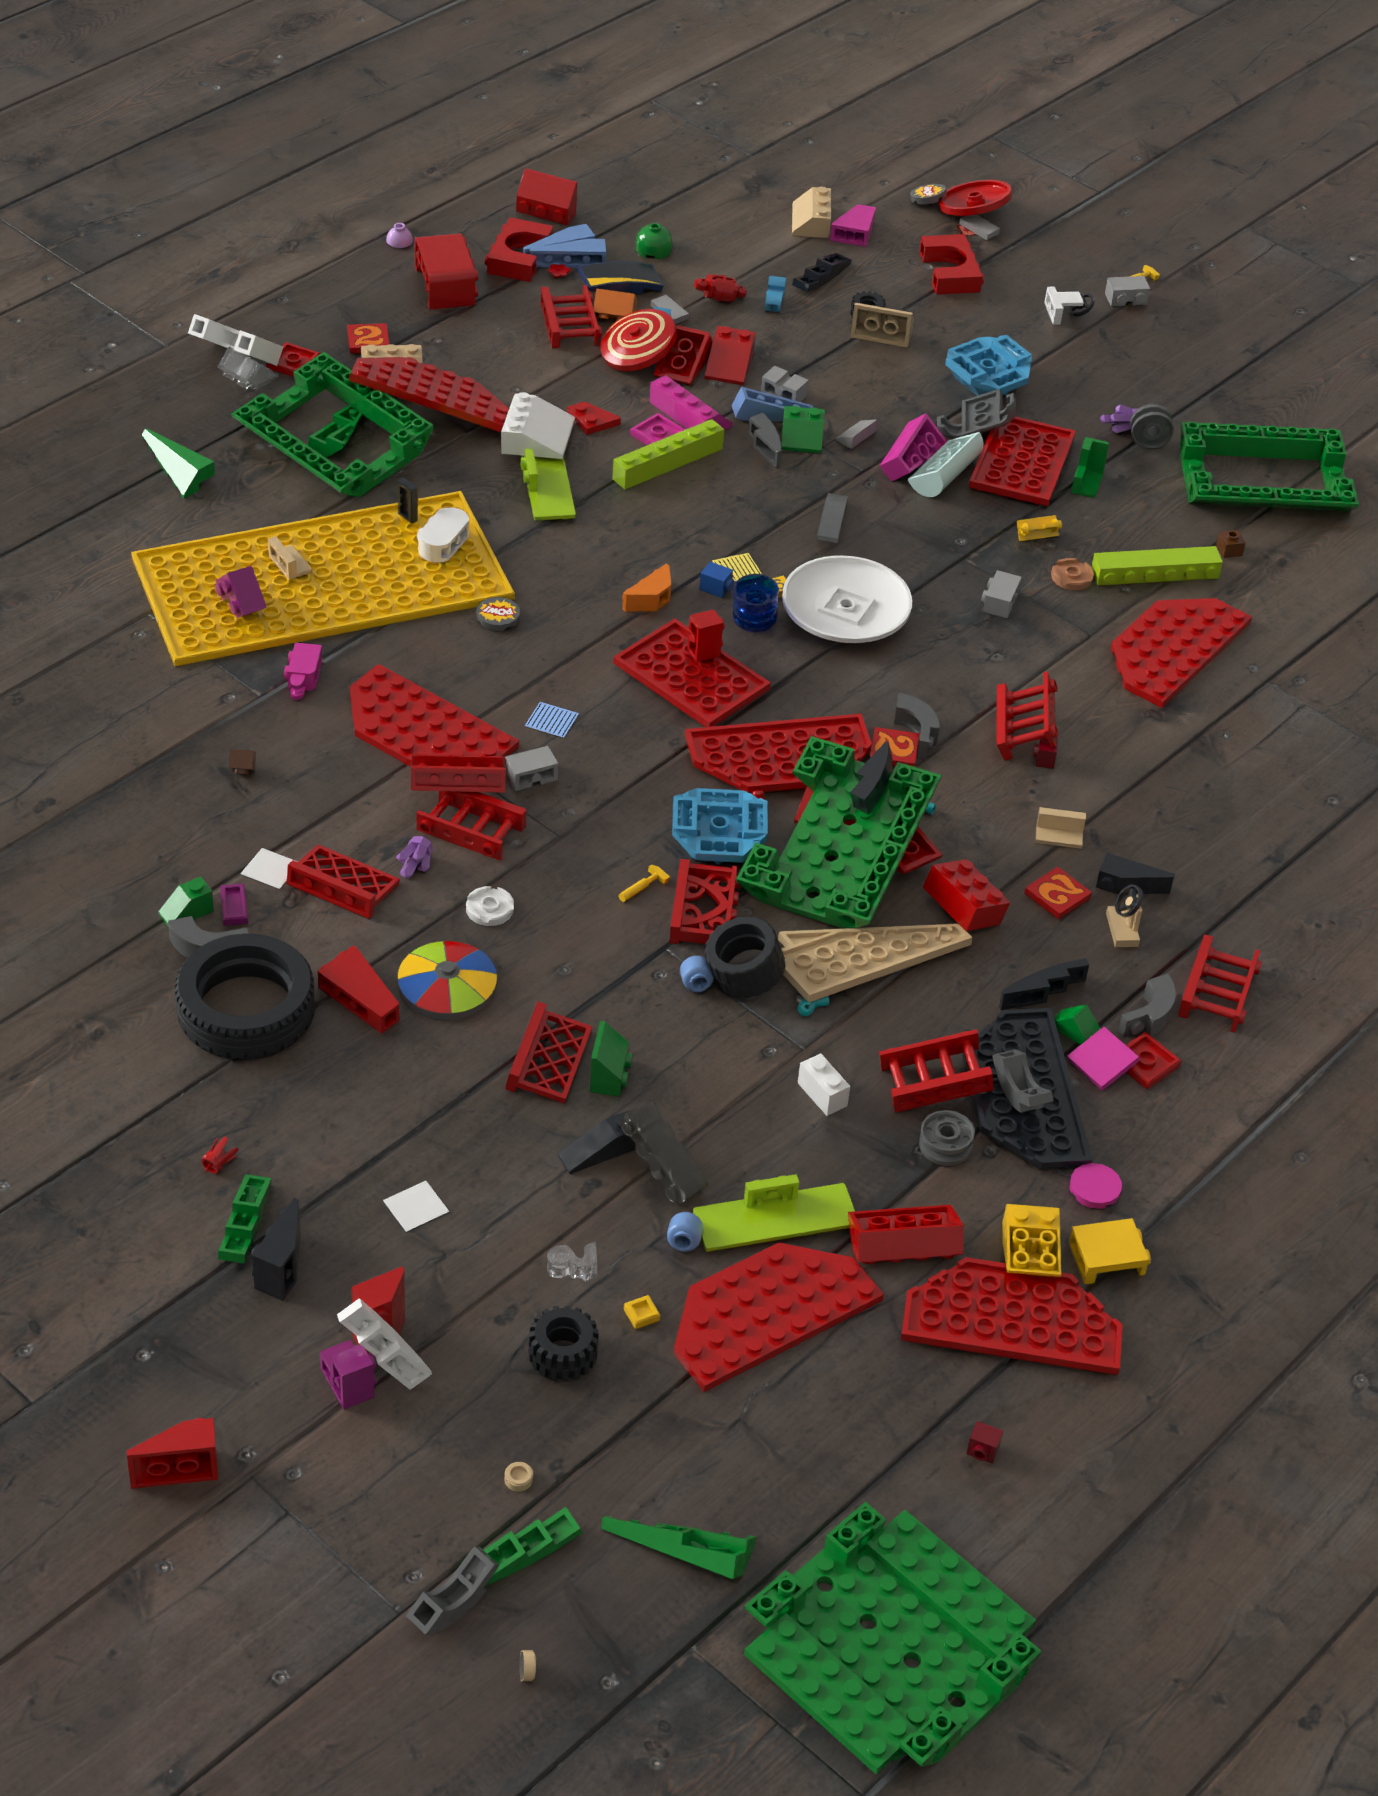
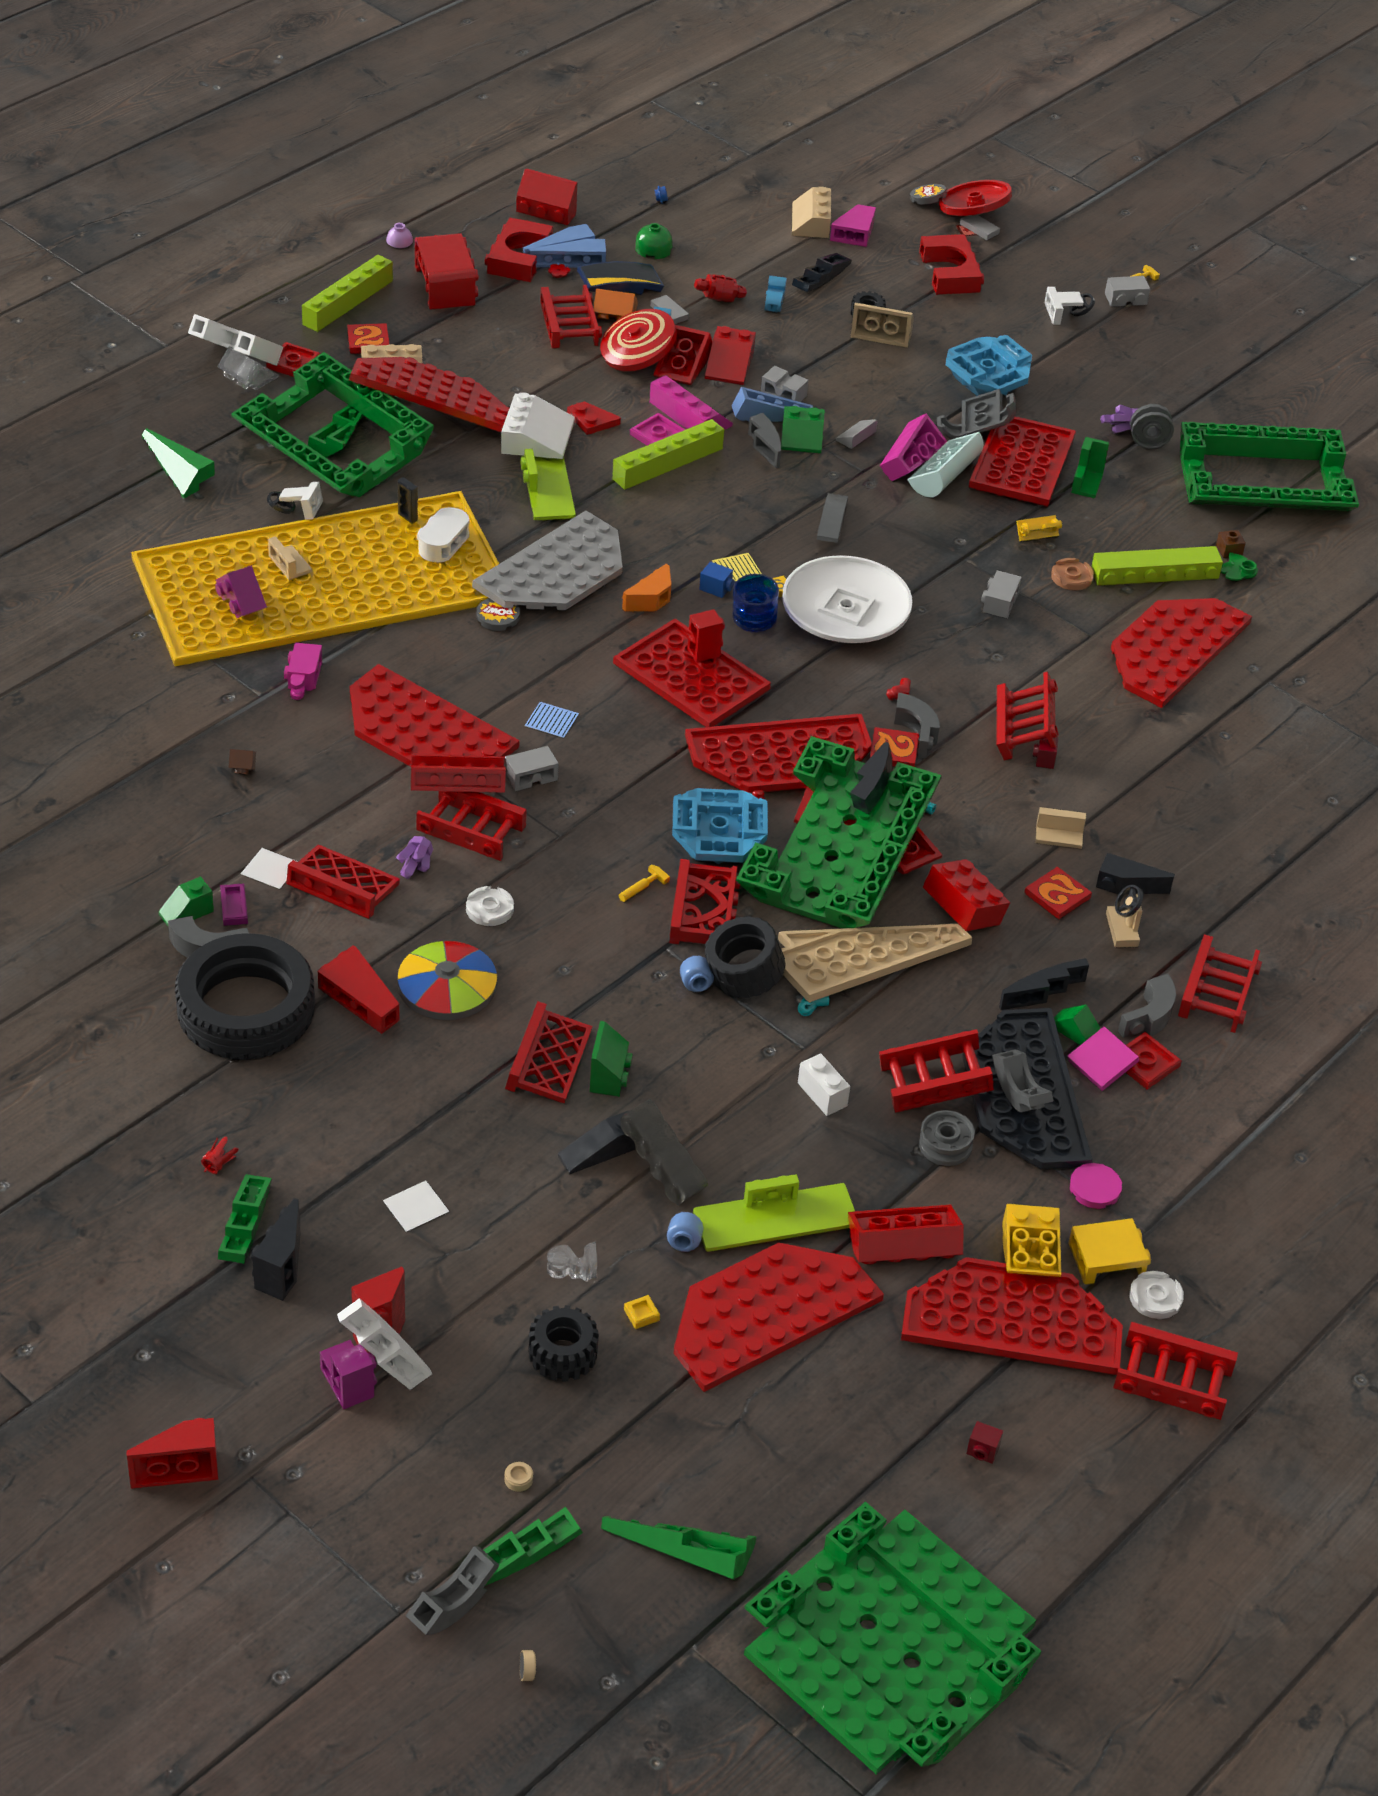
none -> white piece [267,482,323,520]
none -> lime brick [302,255,393,332]
none -> light grey plate [472,511,623,610]
none -> blue plate [655,186,668,204]
none -> red arm [886,678,911,701]
none -> red fence [1113,1322,1238,1420]
none -> white tile [1129,1271,1184,1319]
none -> green plate [1220,552,1258,580]

